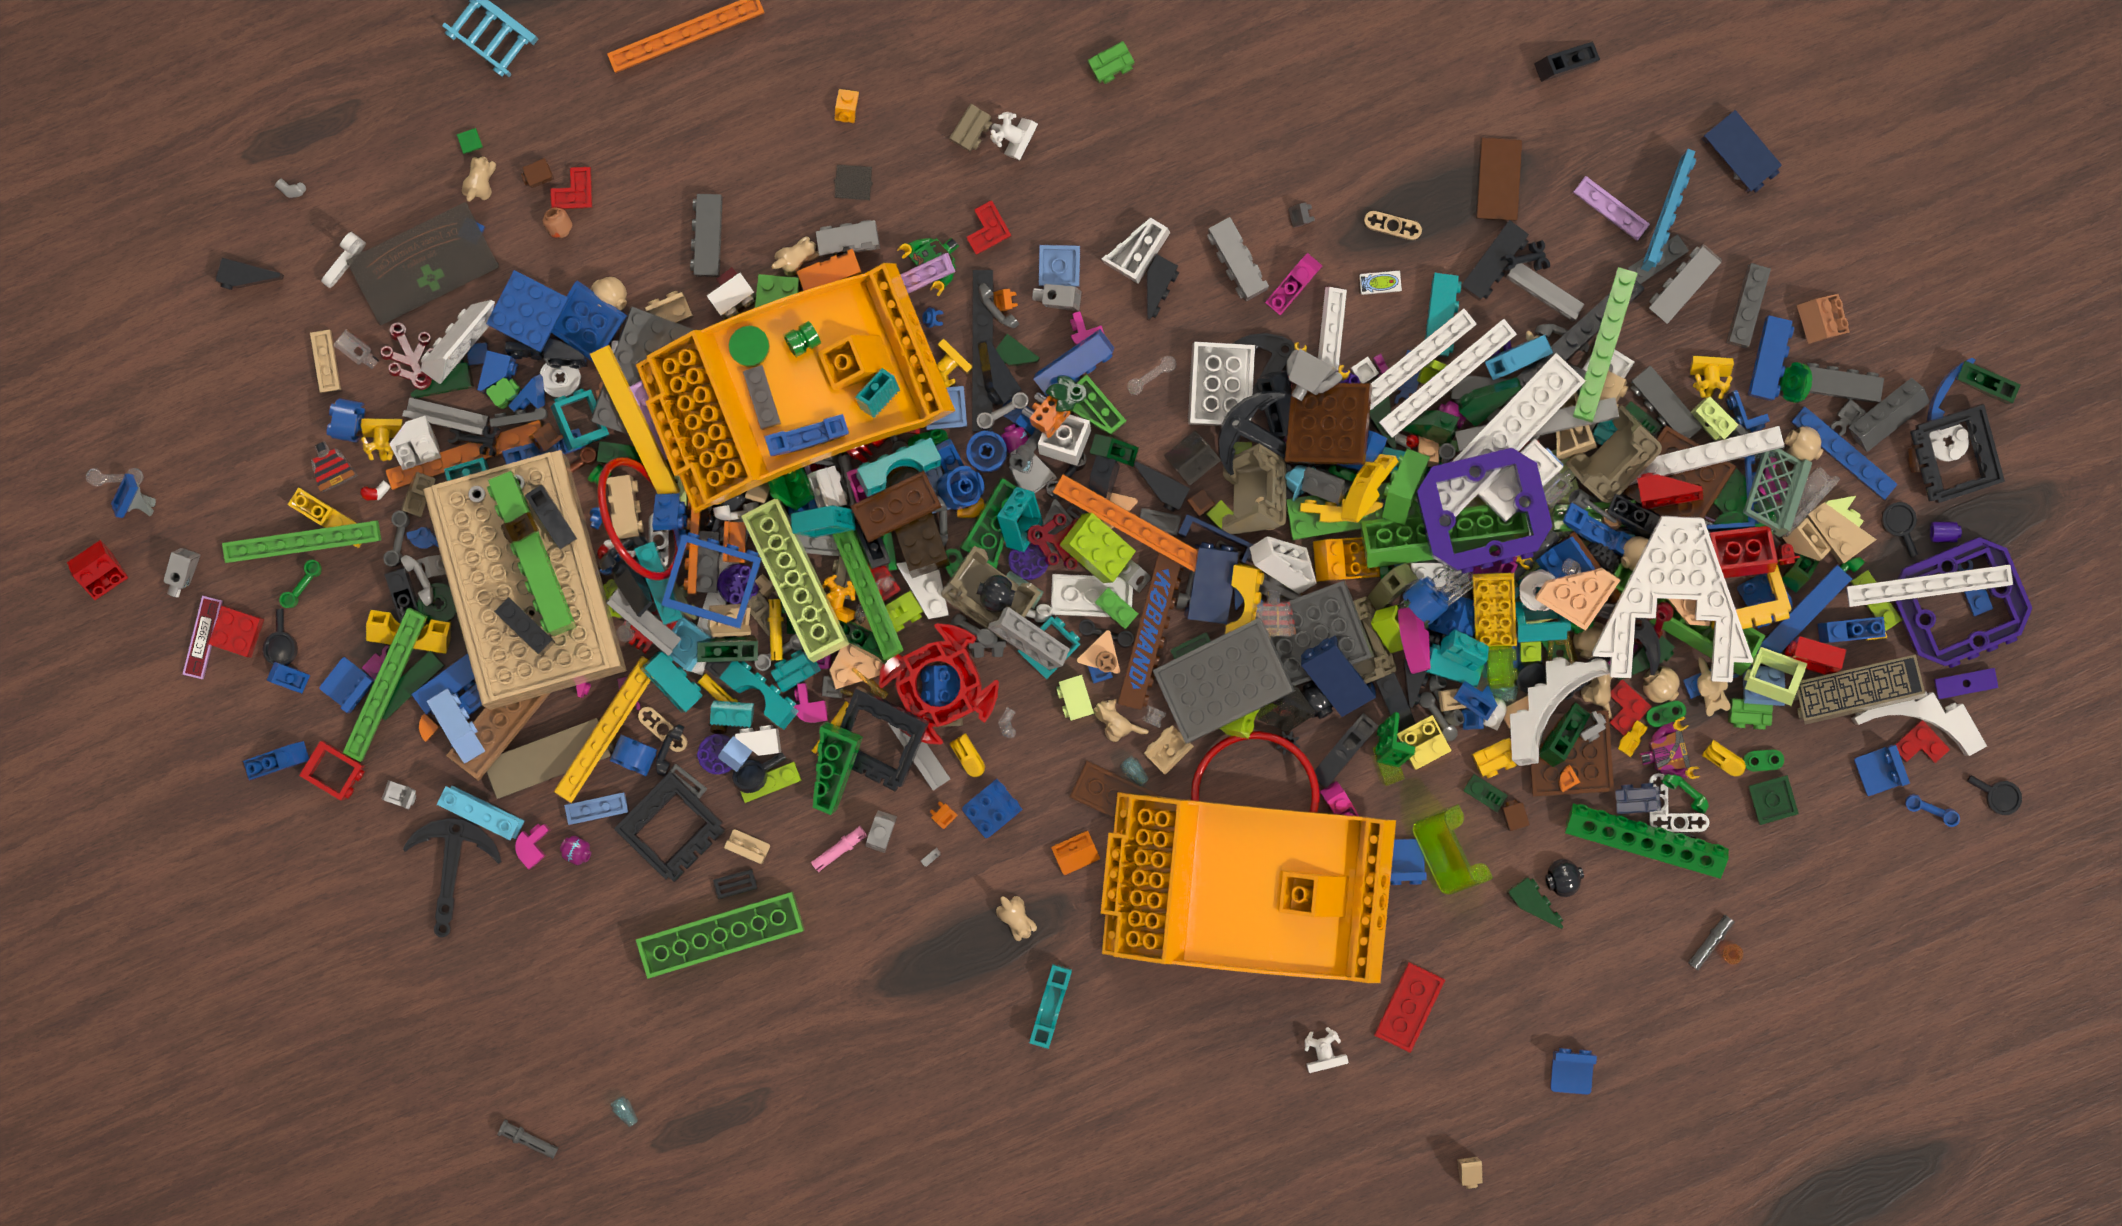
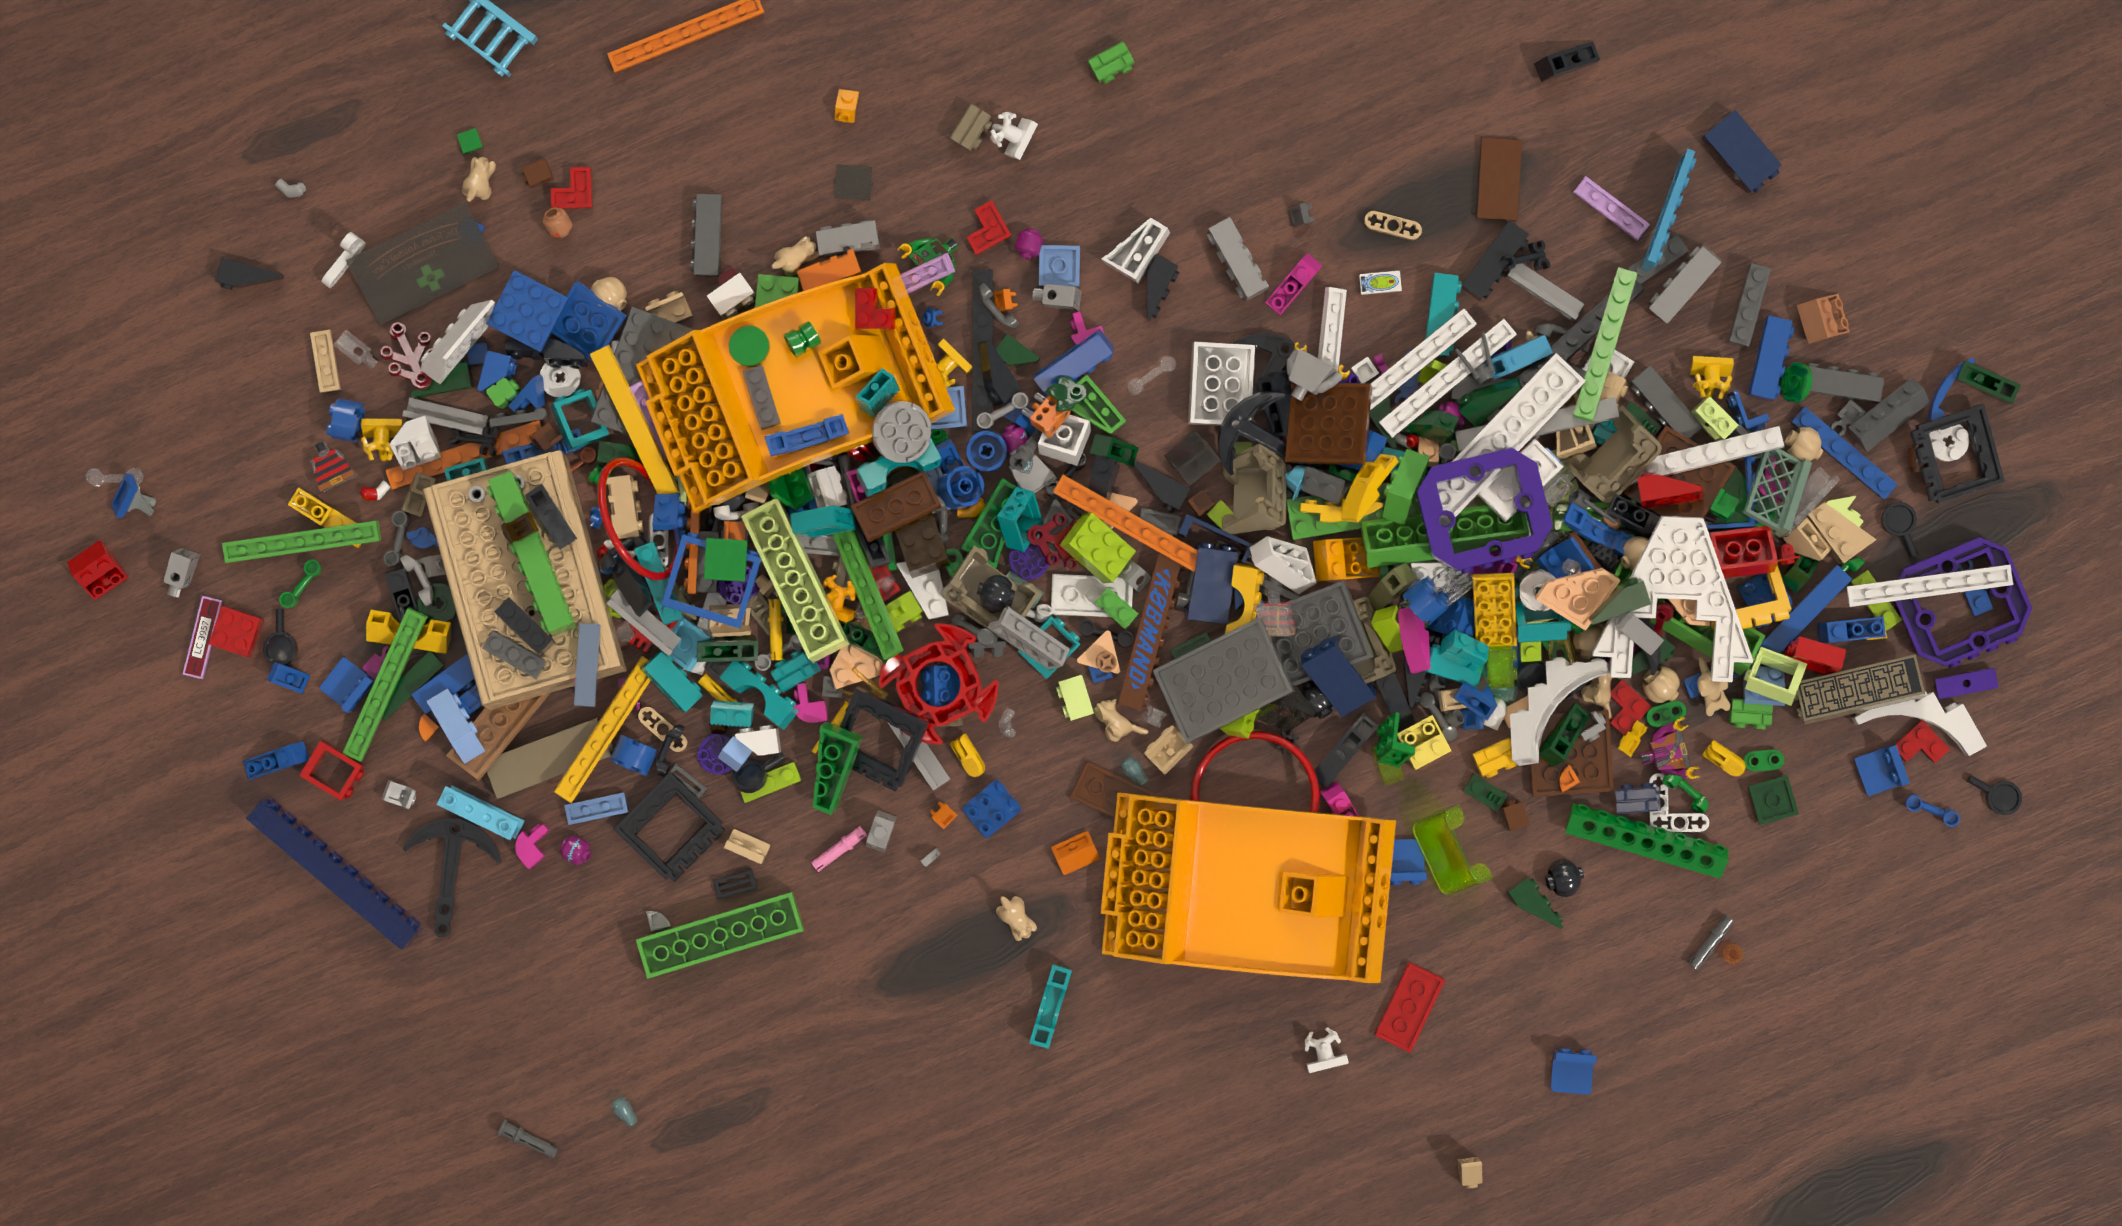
dark purple brick [1930,522,1962,542] -> none
none -> clear blue brick [246,799,423,950]
none -> dark grey plate [482,631,547,680]
none -> sand blue tile [574,623,601,707]
none -> light grey tile [646,911,671,931]
none -> green tile [704,538,748,582]
none -> red plate [855,288,895,329]
none -> light grey tile [872,401,931,463]
none -> magenta head [1015,228,1043,260]
none -> dark grey plant [1455,332,1495,385]
none -> dark green slope [1588,577,1651,624]
none -> light grey tile [1616,611,1664,655]
none -> green panel [1710,488,1739,522]

